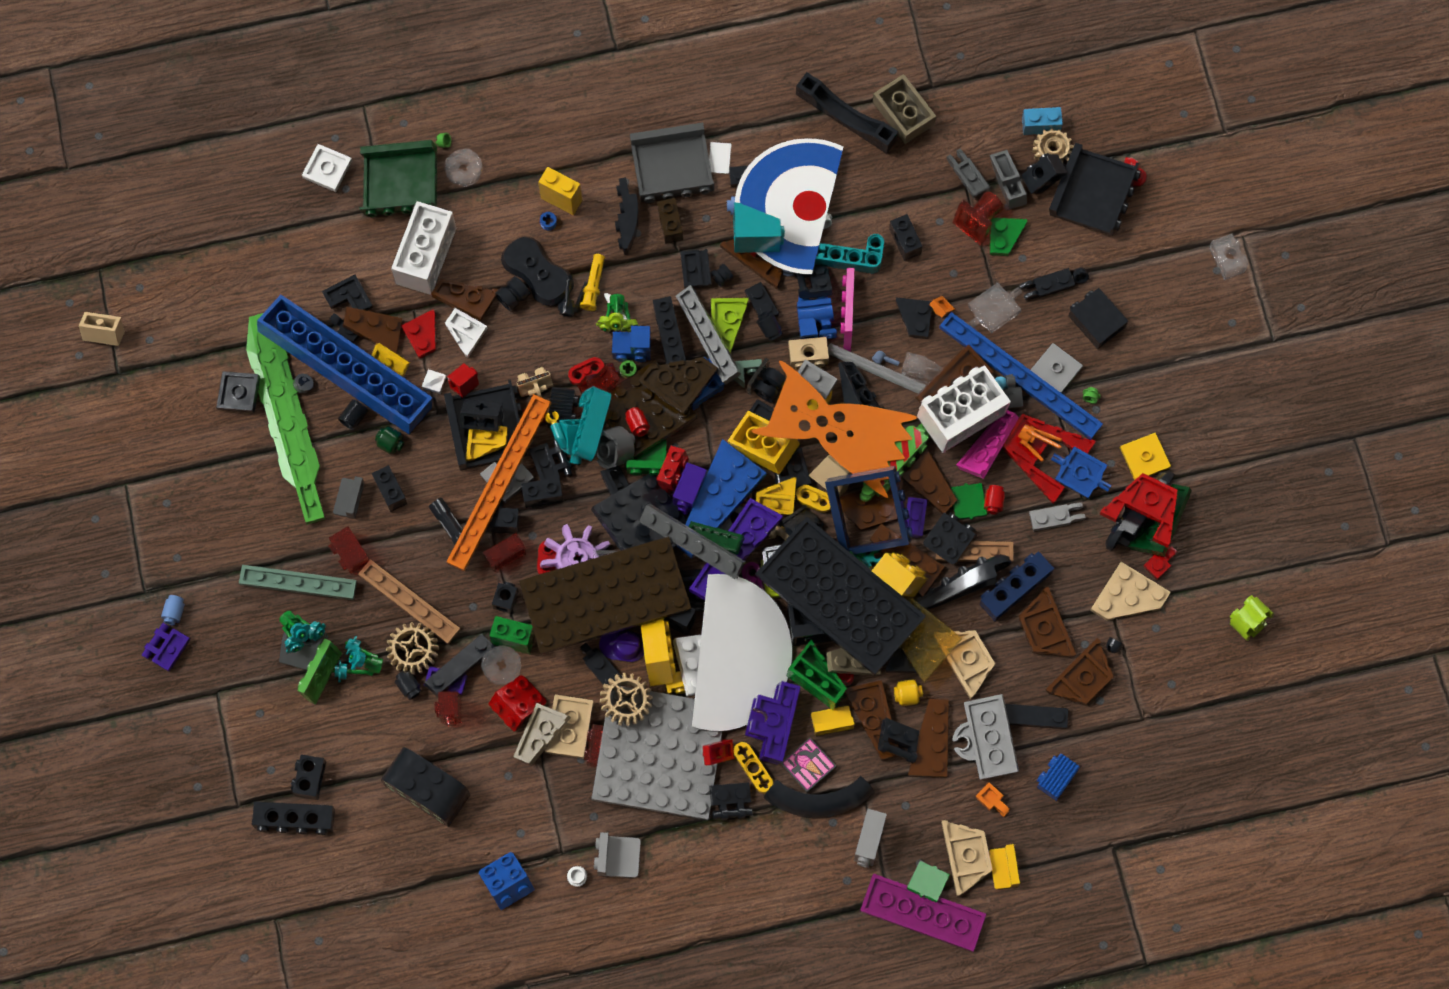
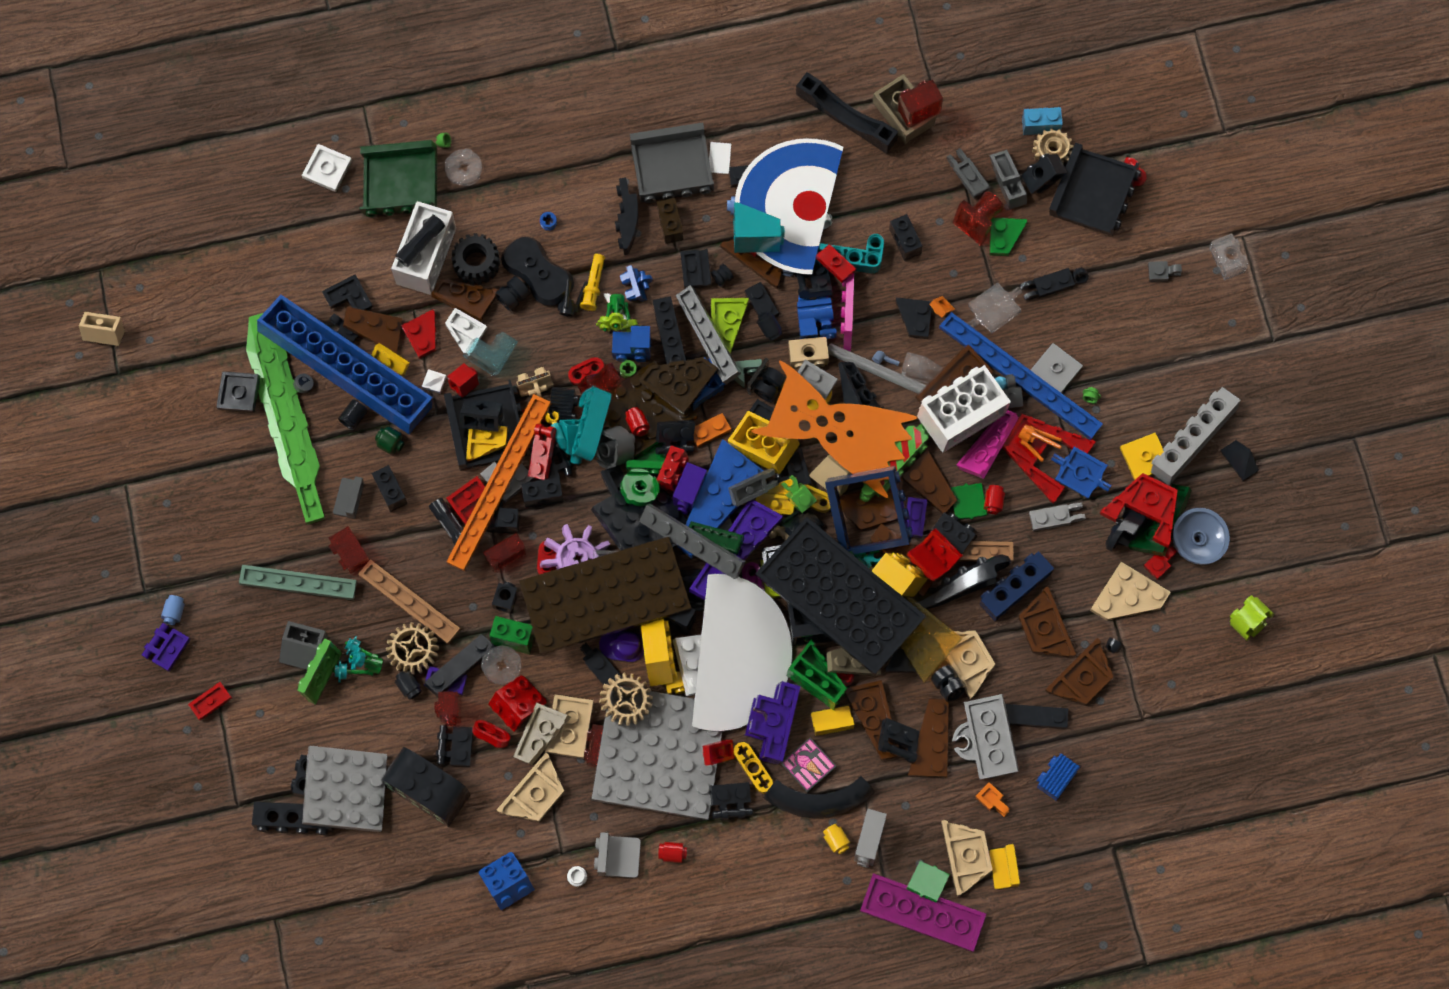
teal plant [279,611,326,653] -> none
yellow brick [538,167,582,215] -> none
yellow head [894,680,923,706] -> none
black brick [1068,288,1128,349] -> none
none -> red plate [188,682,232,721]
none -> light grey plate [302,746,387,832]
none -> black axle [395,214,445,267]
none -> black plate [435,725,473,767]
none -> red wing [446,476,485,525]
none -> black tyre [451,233,500,285]
none -> clear light blue brick [463,332,518,376]
none -> red plate [472,720,510,748]
none -> tan wing [497,753,564,822]
none -> plate [528,424,556,480]
none -> blue hips [620,265,653,302]
none -> green plate [620,469,660,506]
none -> black plate [656,420,695,456]
none -> red brick [658,842,687,863]
none -> orange plate [693,413,731,448]
none -> dark grey hinge [728,468,779,506]
none -> bright green brick [781,475,817,513]
none -> red plate [816,244,856,283]
none -> yellow brick [823,824,850,854]
none -> clear red brick [898,79,943,128]
none -> red bracket [907,528,963,581]
none -> black wheel [931,665,967,702]
none -> dark grey plate [1148,261,1182,282]
none -> light grey brick [1151,387,1241,485]
none -> sand blue dish [1172,508,1230,565]
none -> black slope [1220,440,1259,481]

